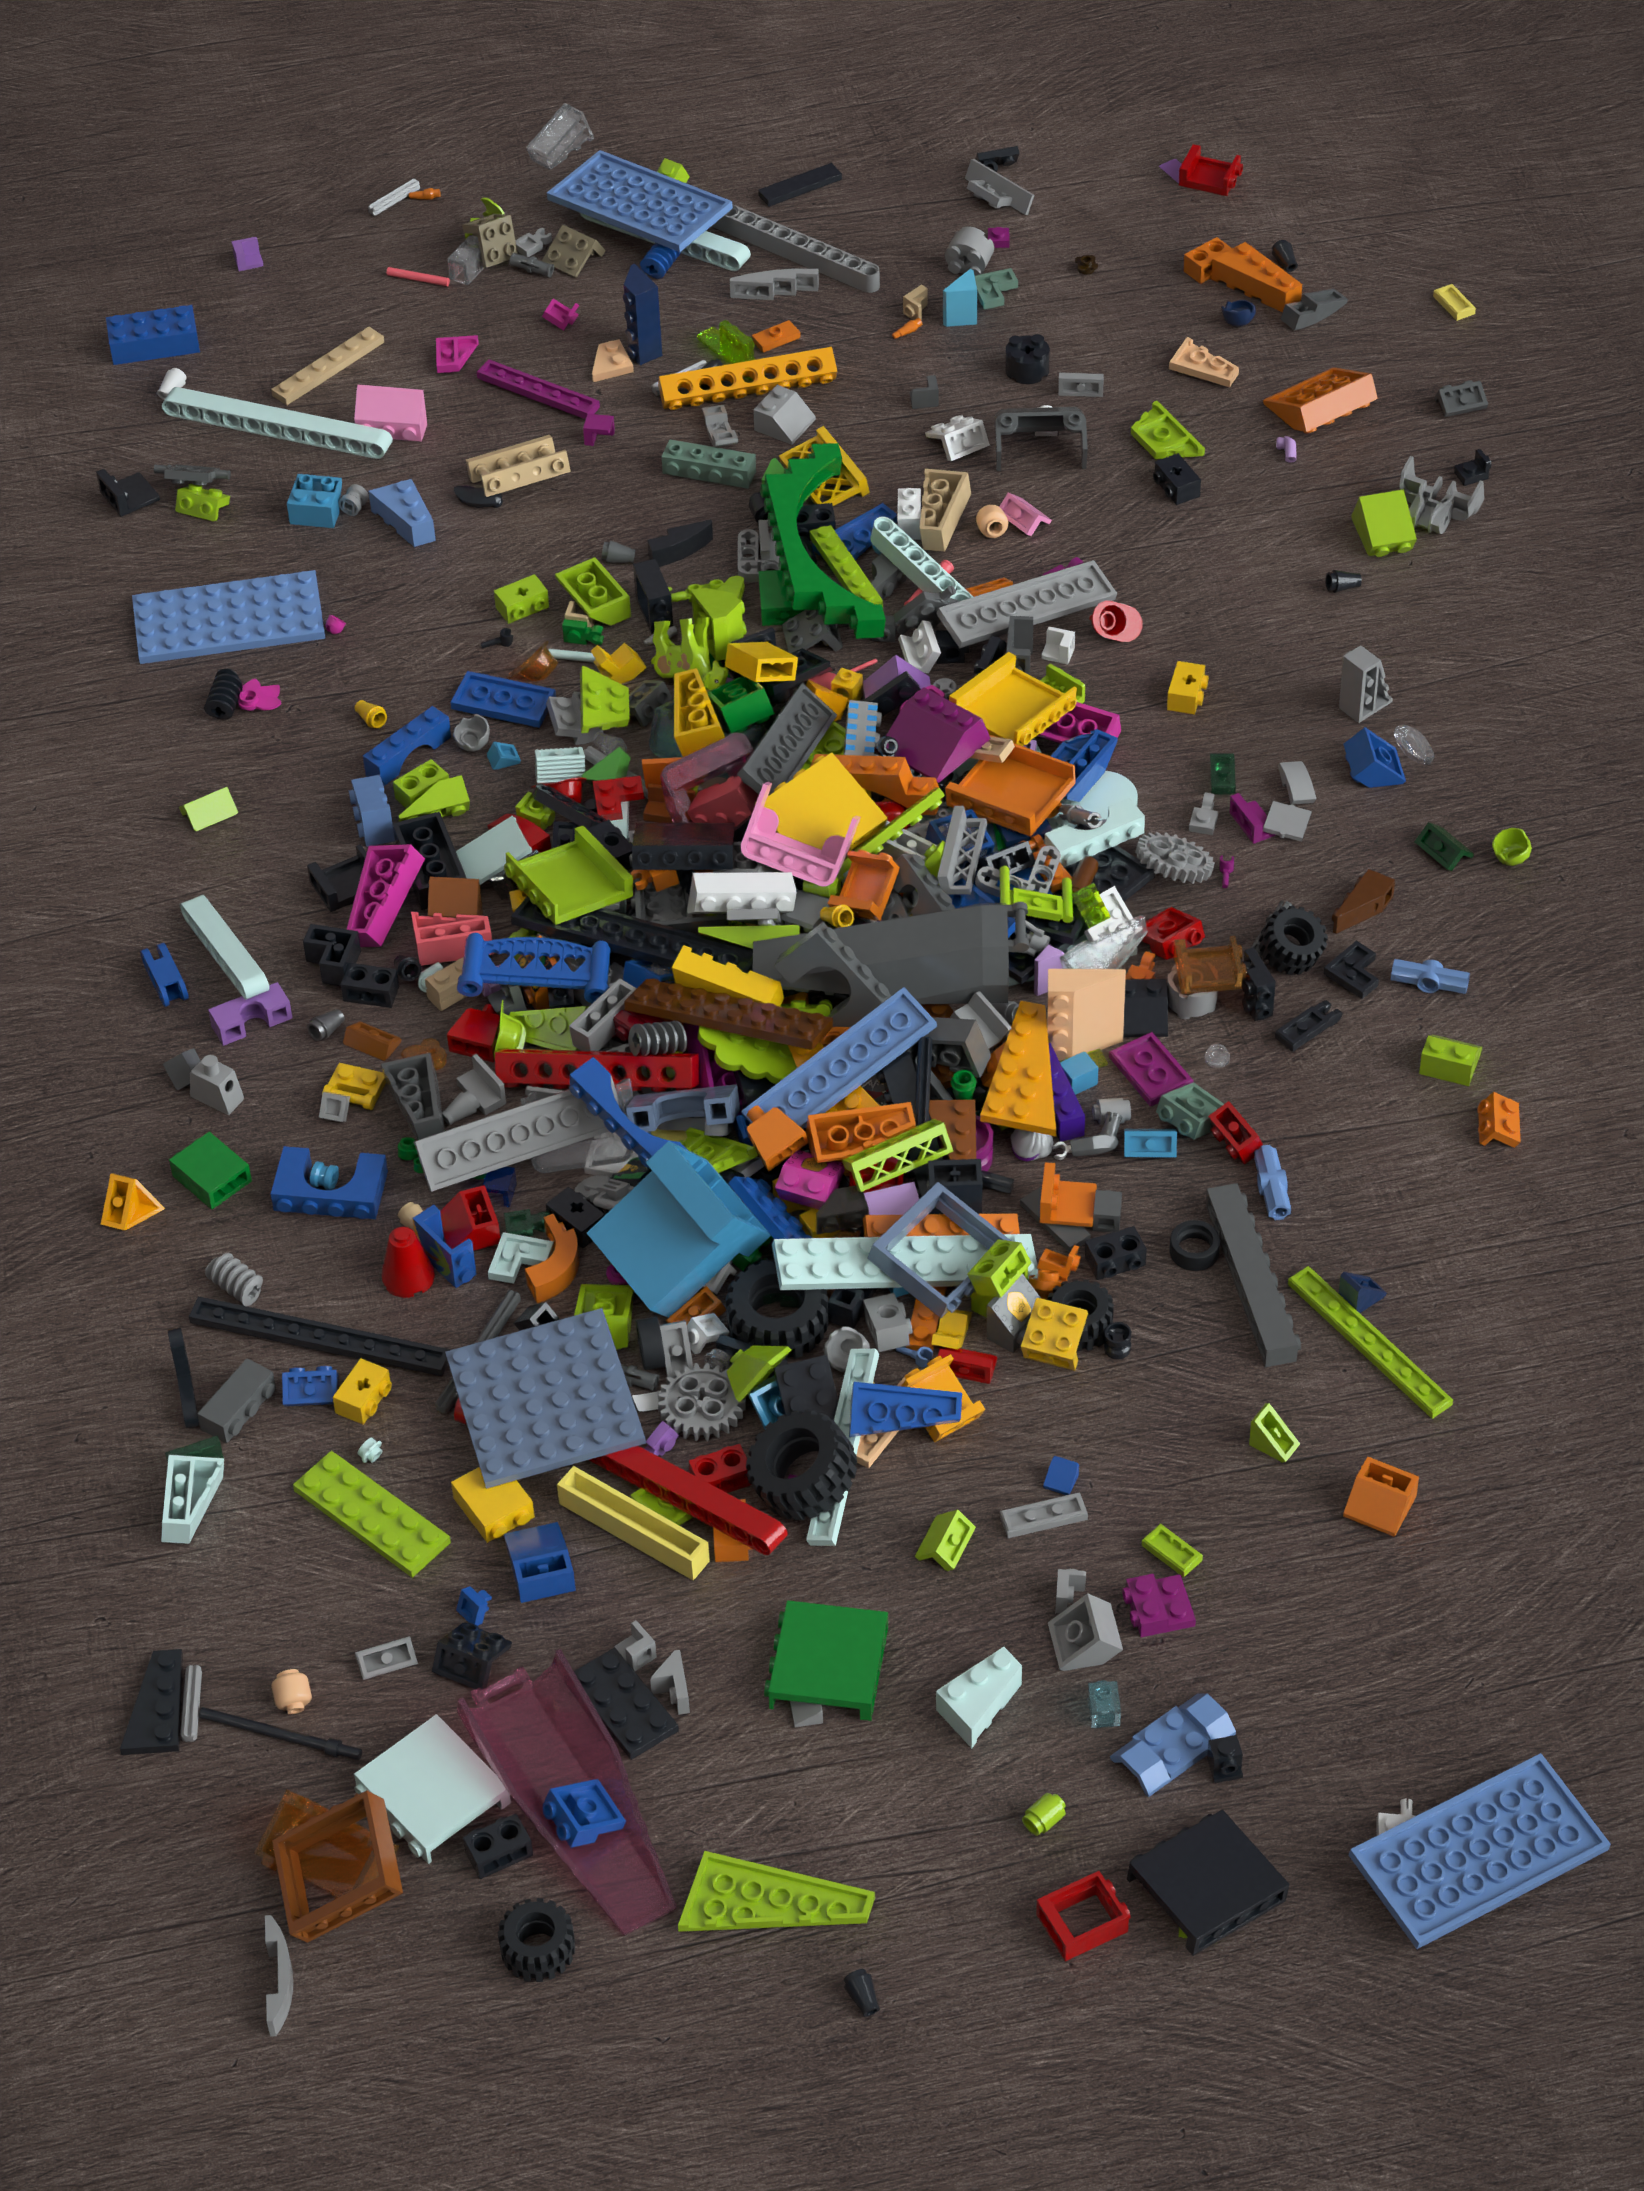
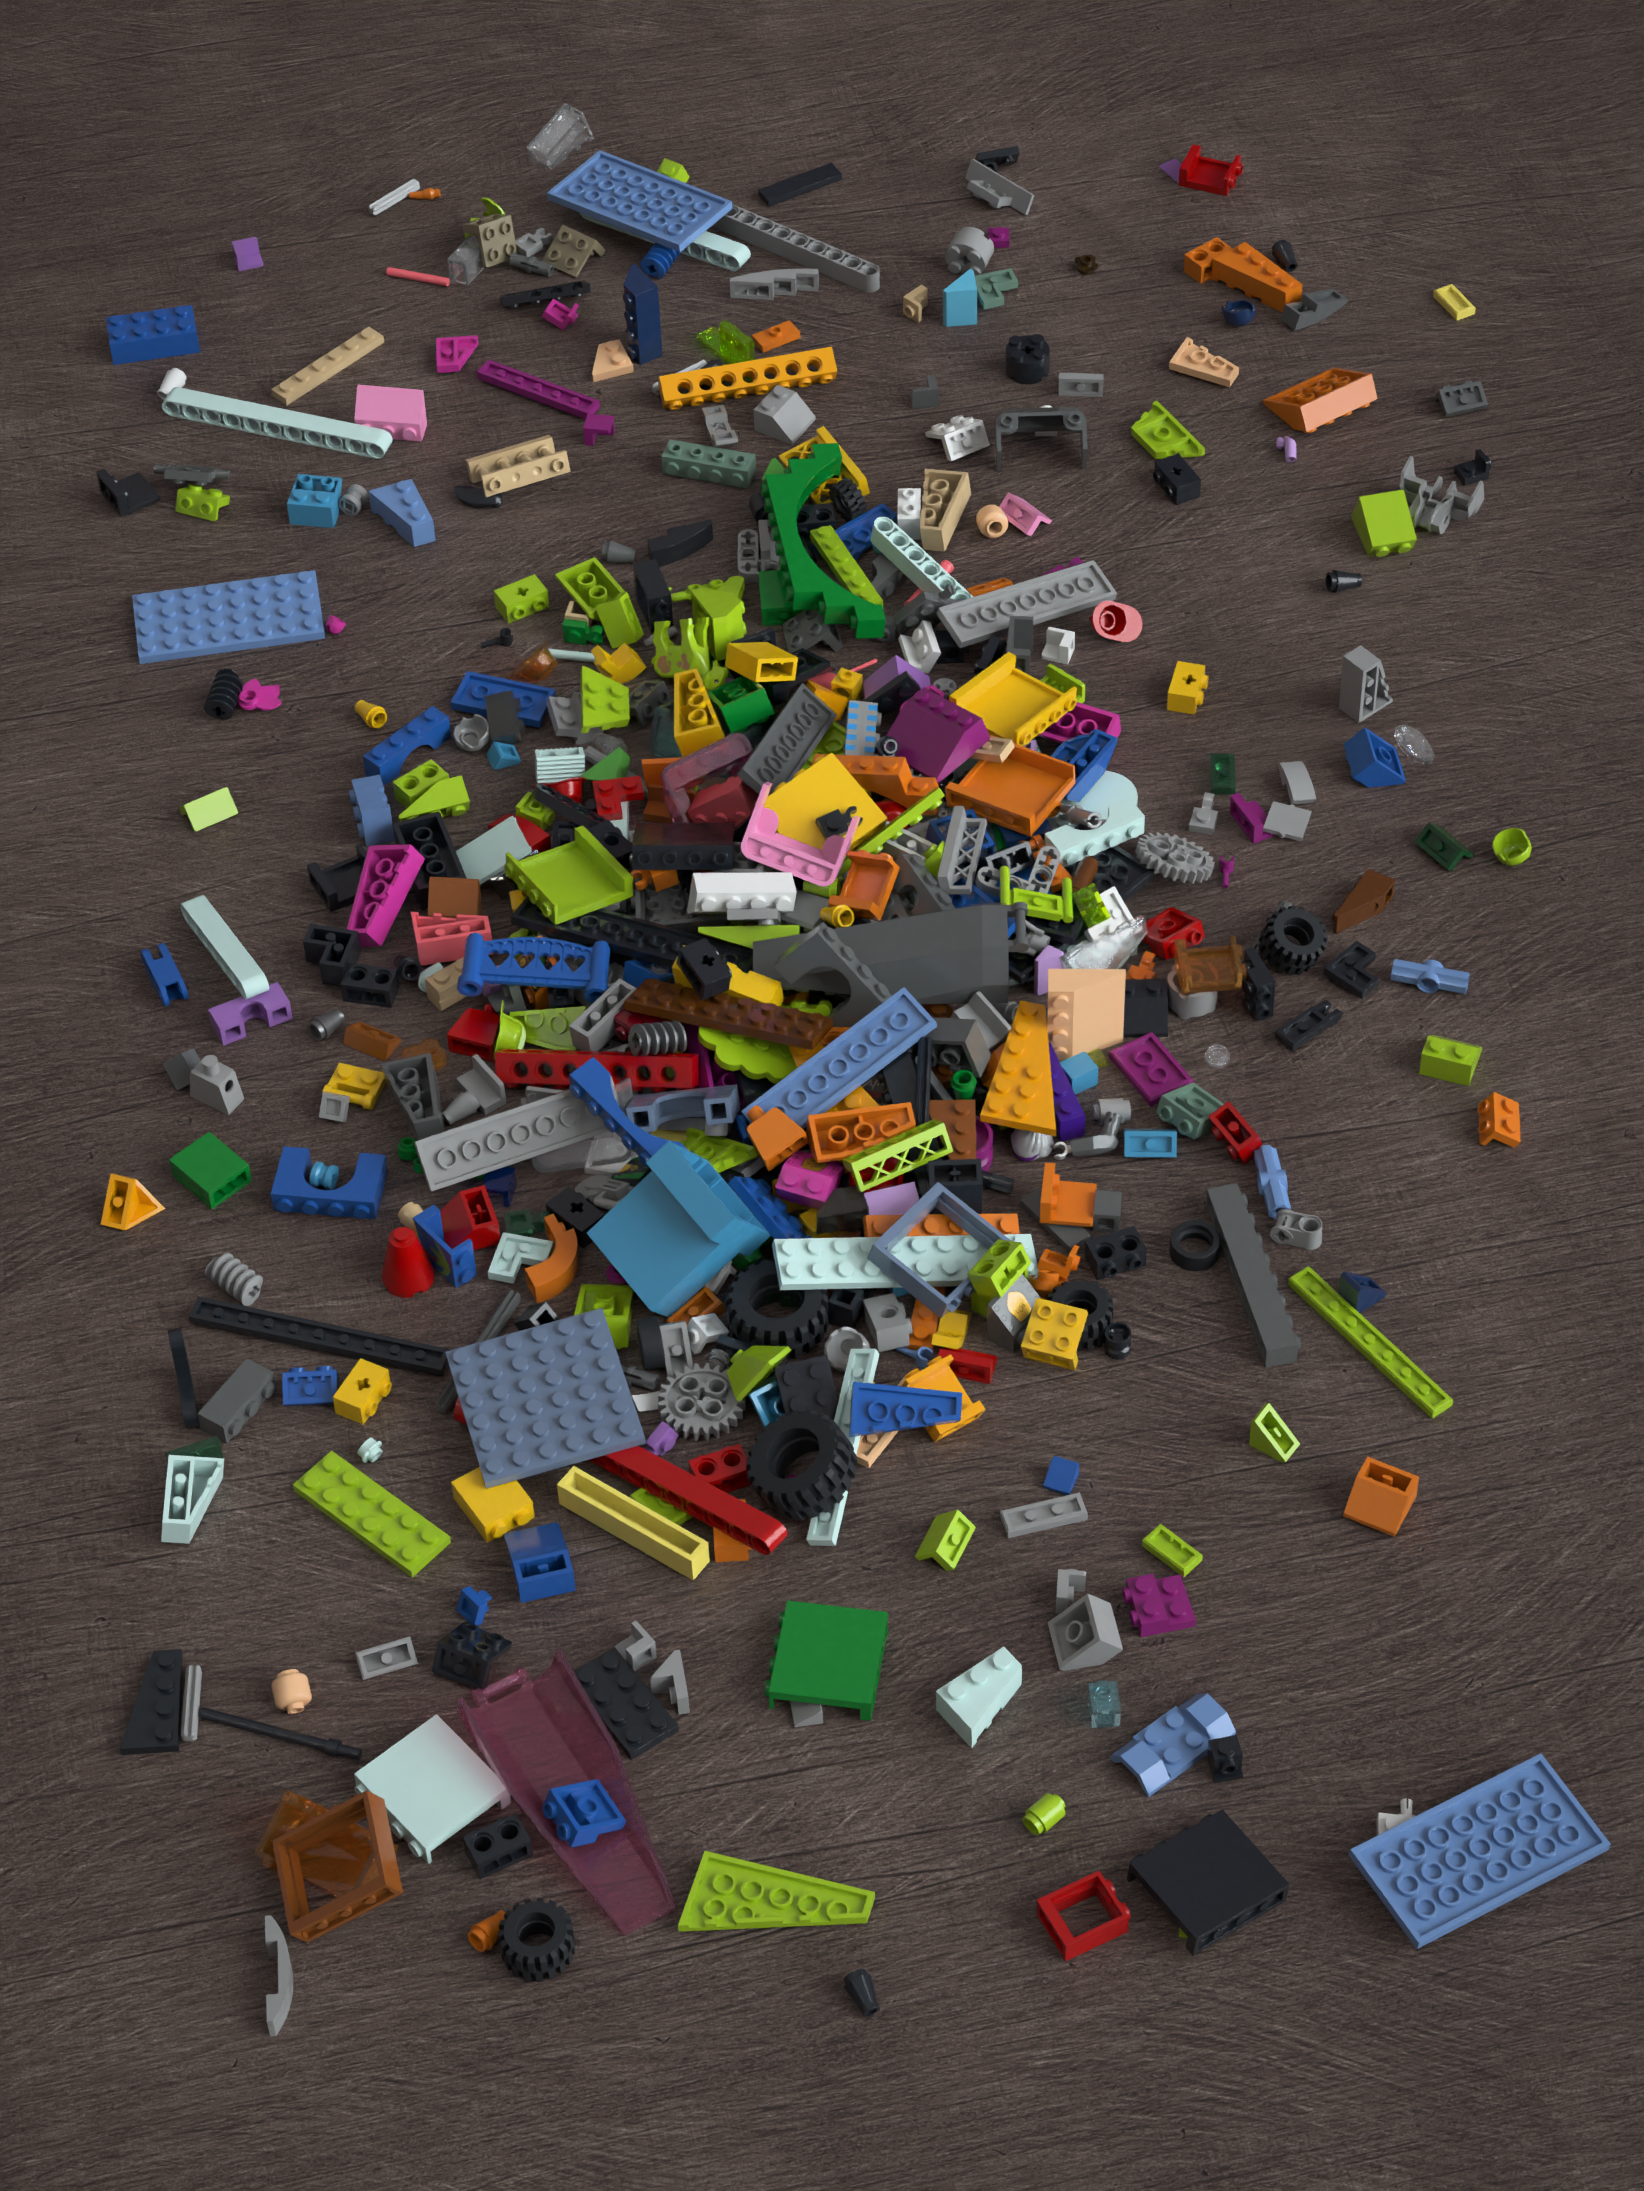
orange piece [892,318,923,339] -> none
none -> orange cone [467,1910,506,1952]
none -> clear smoke brick [484,690,526,745]
none -> black wing [499,280,591,309]
none -> lime panel [596,592,644,648]
none -> black brick [677,938,732,1001]
none -> black plate [815,806,863,841]
none -> black tyre [829,478,867,522]
none -> light grey piece [1270,1209,1322,1250]

